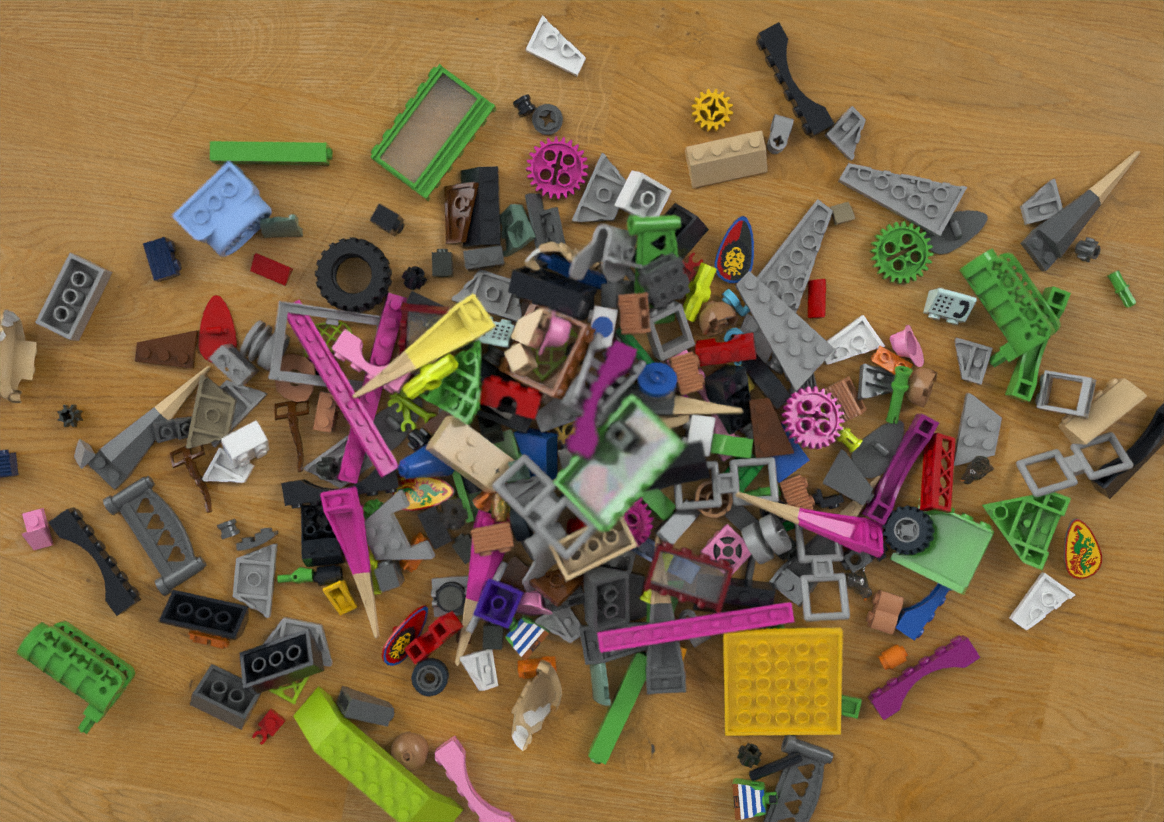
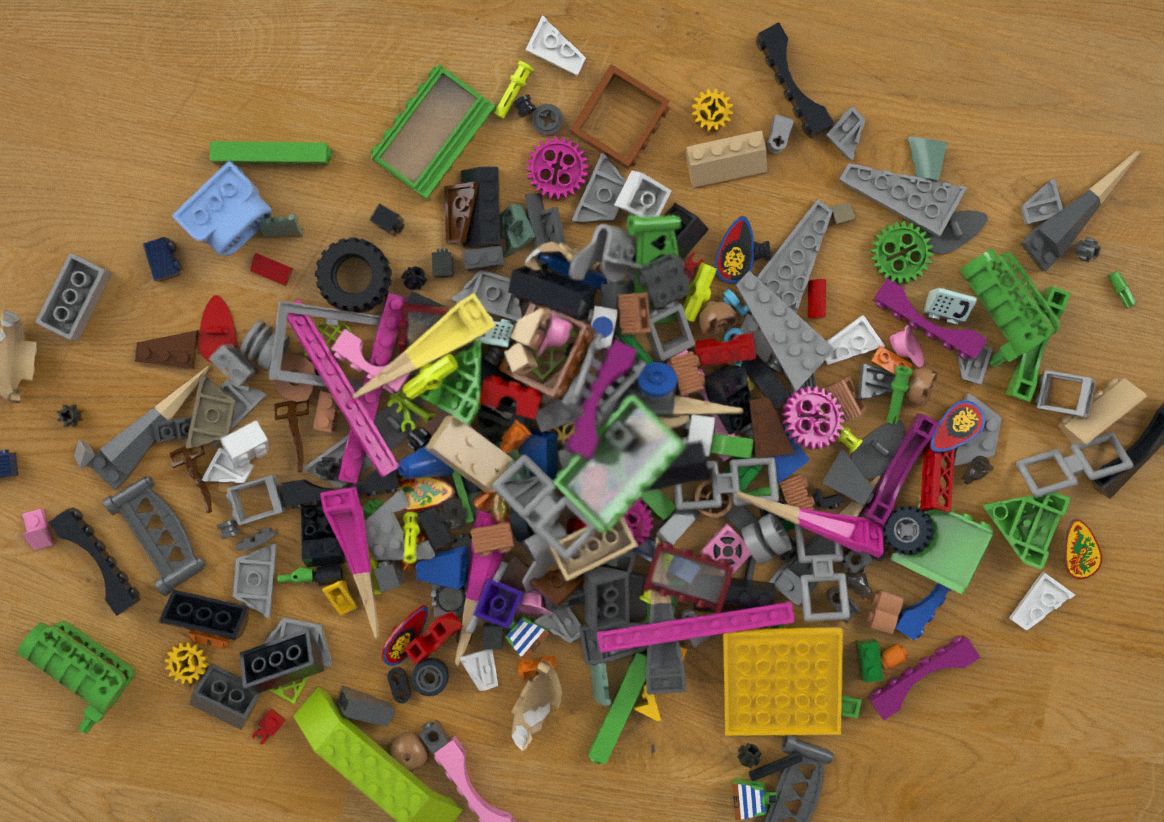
none -> yellow gear [165,641,209,684]
none -> light grey window [226,474,287,526]
none -> black beam [387,666,411,704]
none -> neon yellow pin [402,511,420,563]
none -> blue slope [415,546,469,589]
none -> dark grey brick [419,720,450,754]
none -> neon yellow pin [494,61,534,119]
none -> orange hinge [500,420,531,453]
none -> dark orange window [570,64,670,169]
none -> yellow slope [633,681,661,722]
none -> black wheel [754,241,770,261]
none -> dark grey piece [826,587,861,624]
none -> green brick [855,638,884,683]
none -> magenta arch [872,279,988,361]
none -> sand green slope [907,136,947,182]
none -> shield [930,400,985,452]

